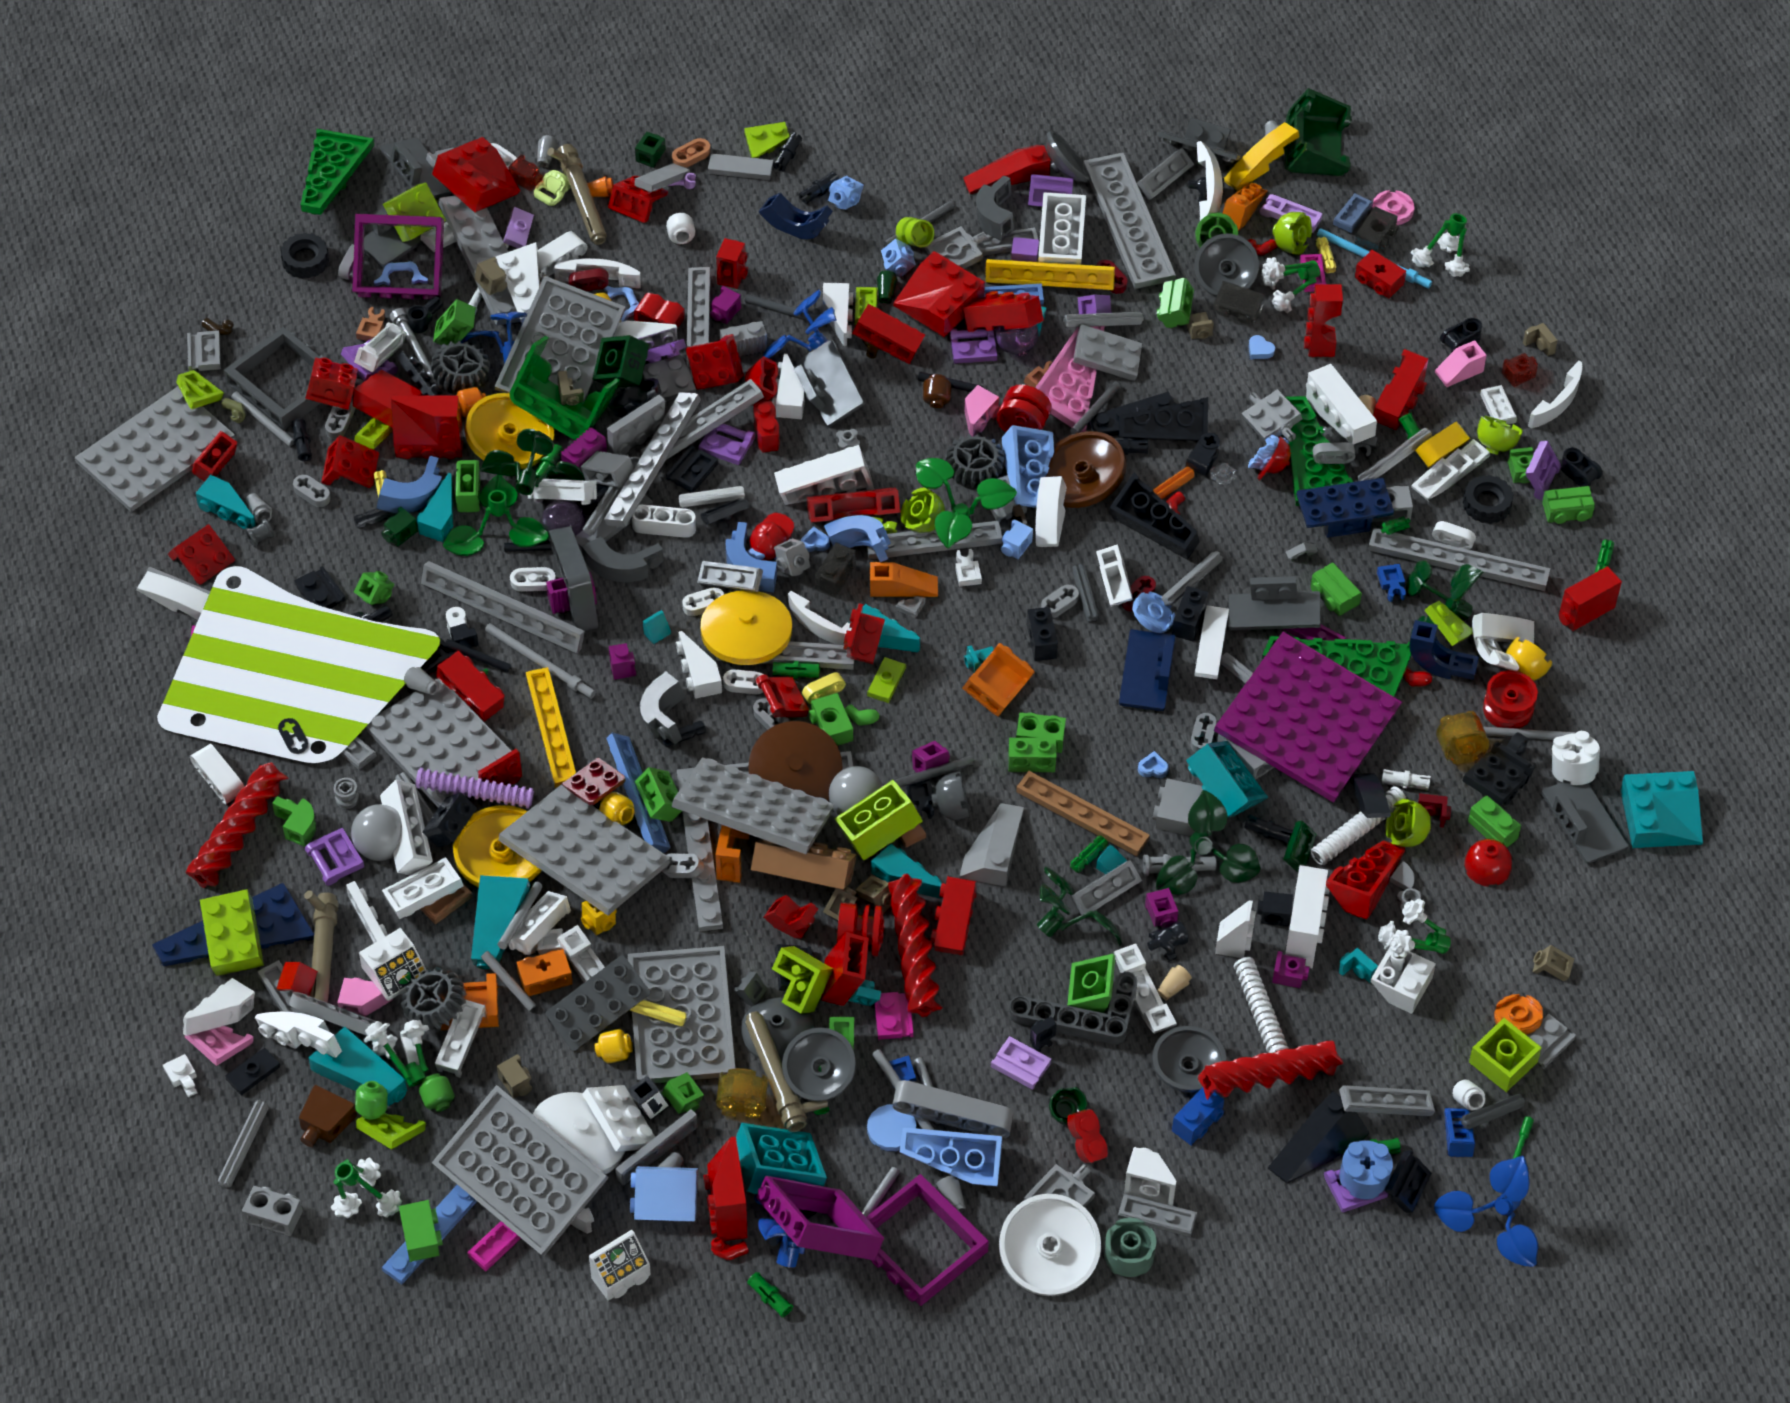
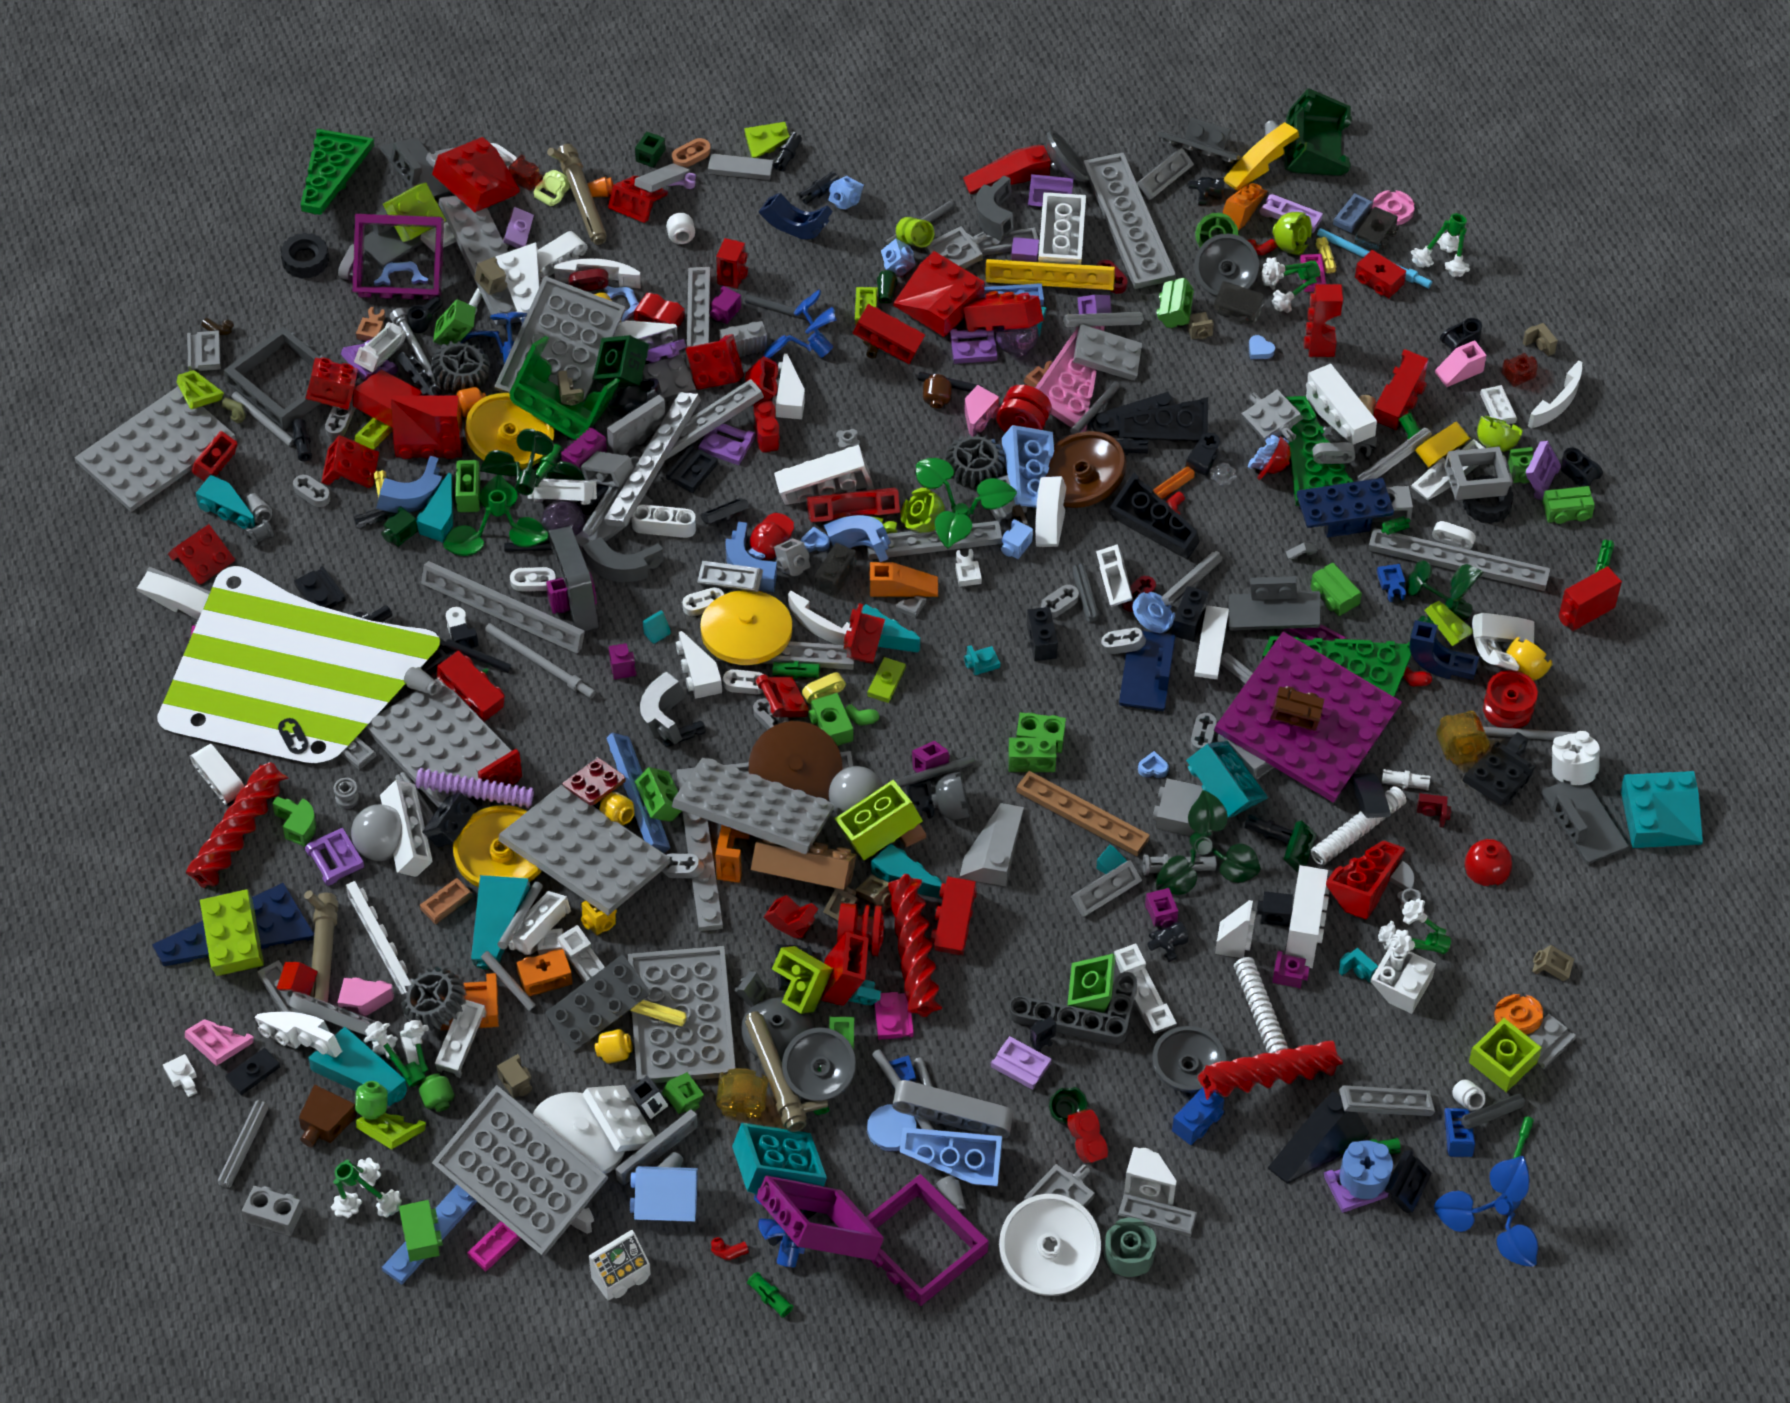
white slope [183,978,255,1036] -> none
bright green brick [354,571,395,605] -> none
white slope [359,928,426,1001] -> none
white plate [382,857,464,919] -> none
yellow plate [526,667,576,788] -> none
light grey cone [537,135,558,168] -> none
white axle [679,486,745,508] -> none
red slope [703,1136,748,1241] -> none
bracket [794,339,865,427] -> none
white slope [823,283,853,346] -> none
light grey bar [862,1167,900,1217] -> none
orange panel [962,643,1035,716] -> none
dark green plant [1037,866,1122,946] -> none
green axle [1070,835,1108,873] -> none
tan cone [1157,965,1192,1001] -> none
white slope [1197,141,1223,221] -> none
lime cylinder [1385,799,1431,847] -> none
bright green brick [1468,795,1521,847] -> none
none -> light grey beam [1101,628,1146,654]
none -> reddish brown brick [1270,686,1325,731]
none -> light grey window [1444,447,1512,500]

